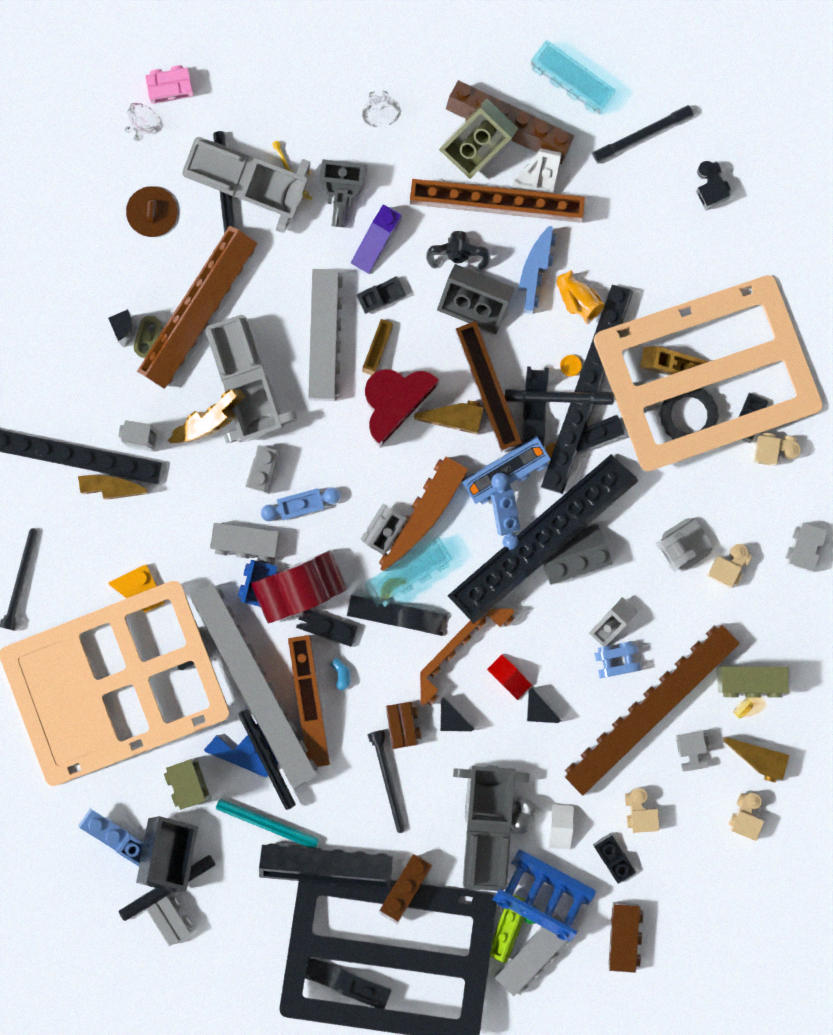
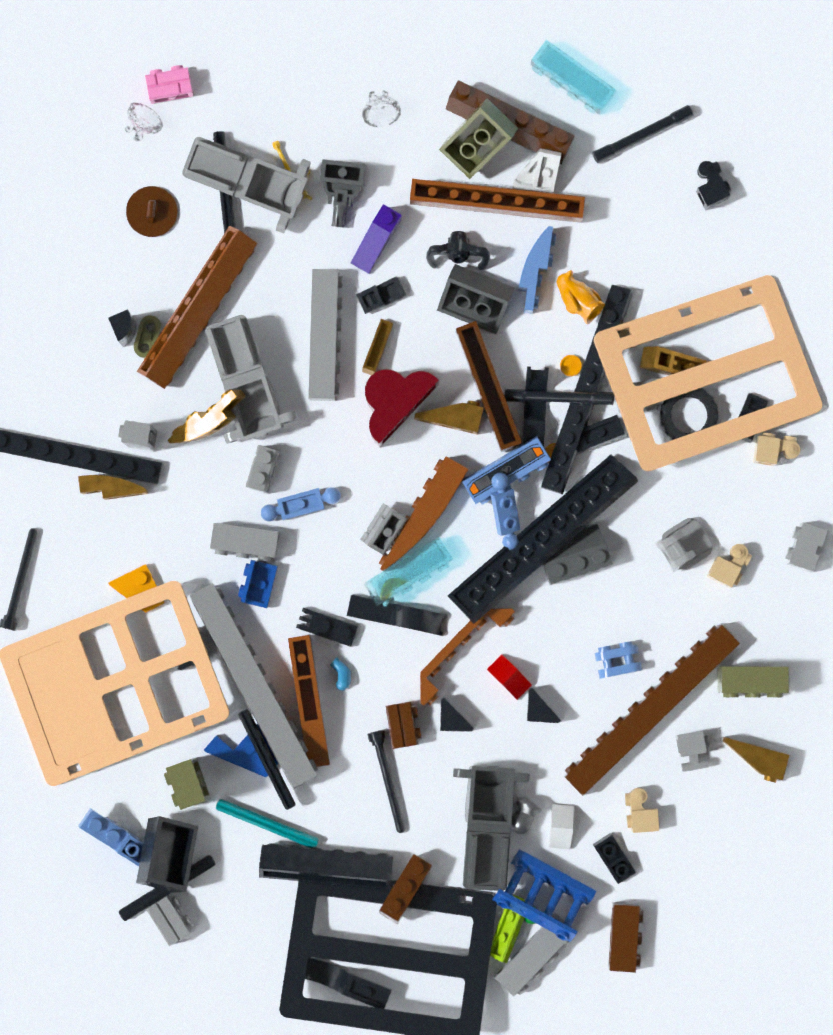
dark red brick [250,549,348,624] -> none
light grey slope [588,597,638,647] -> none
tan brick [728,792,764,841] -> none
clear yellow tile [732,698,754,719] -> none

